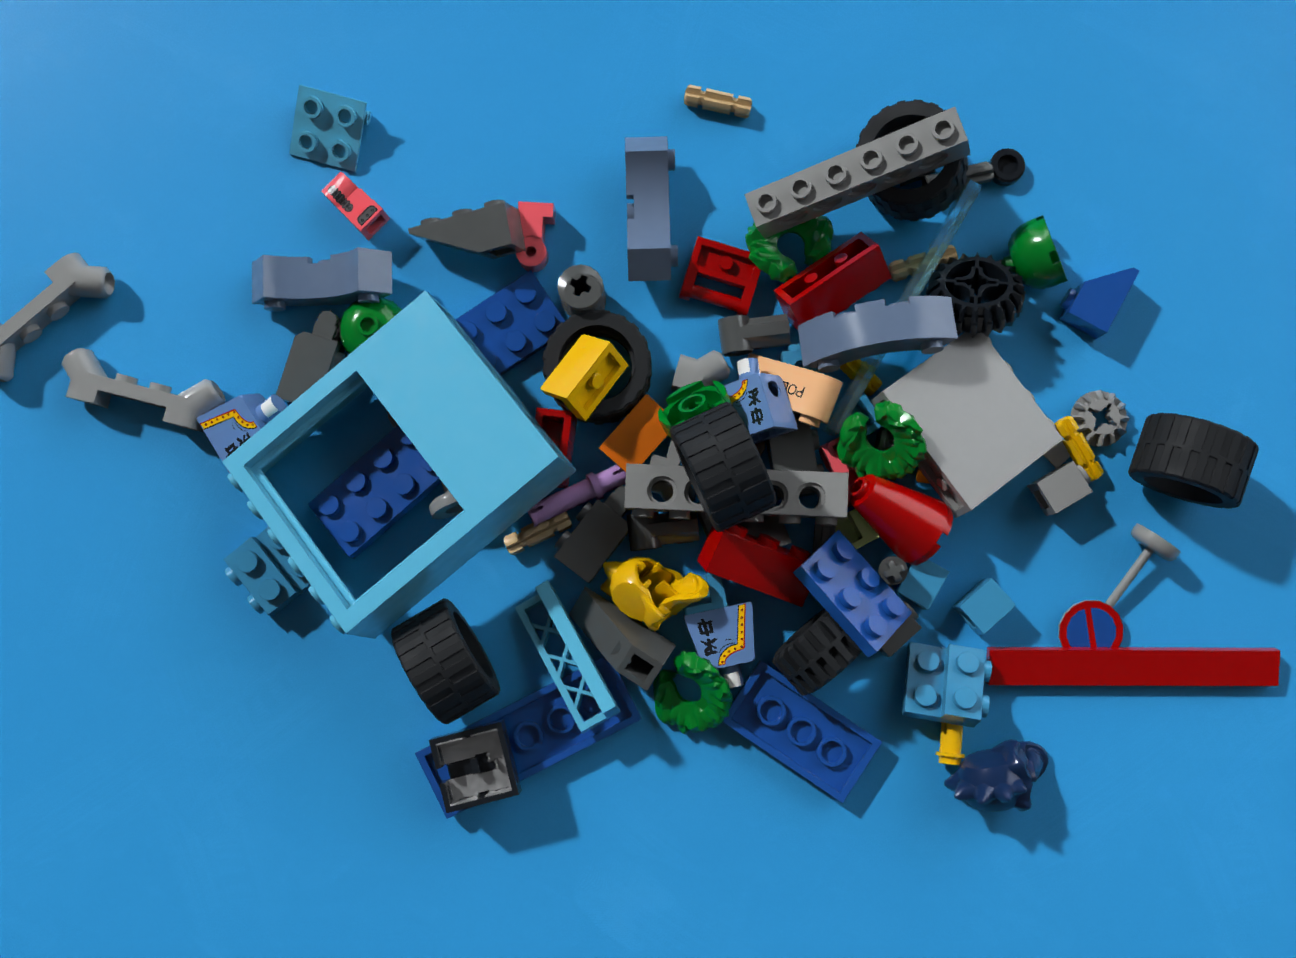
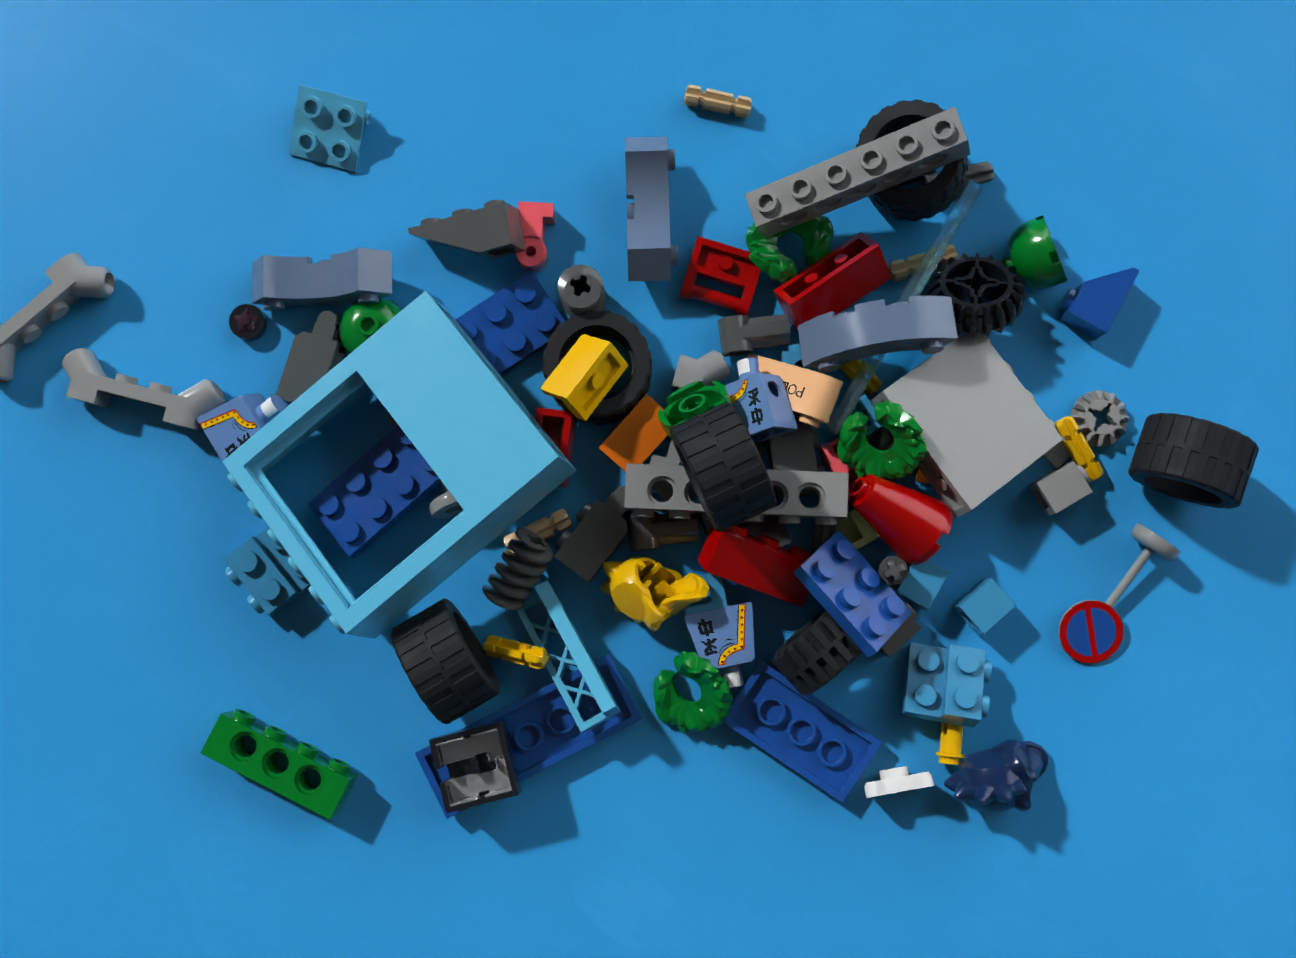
coral leg [321,171,390,241] -> none
lavender pin [527,465,626,527] -> none
dark grey slope [569,586,676,691] -> none
red tile [986,647,1280,686] -> none
black tile [989,148,1025,186] -> none
none -> green brick [200,709,358,820]
none -> black tile [229,304,267,341]
none -> dark grey piece [482,527,554,610]
none -> yellow axle [483,635,549,669]
none -> white piece [864,766,934,798]

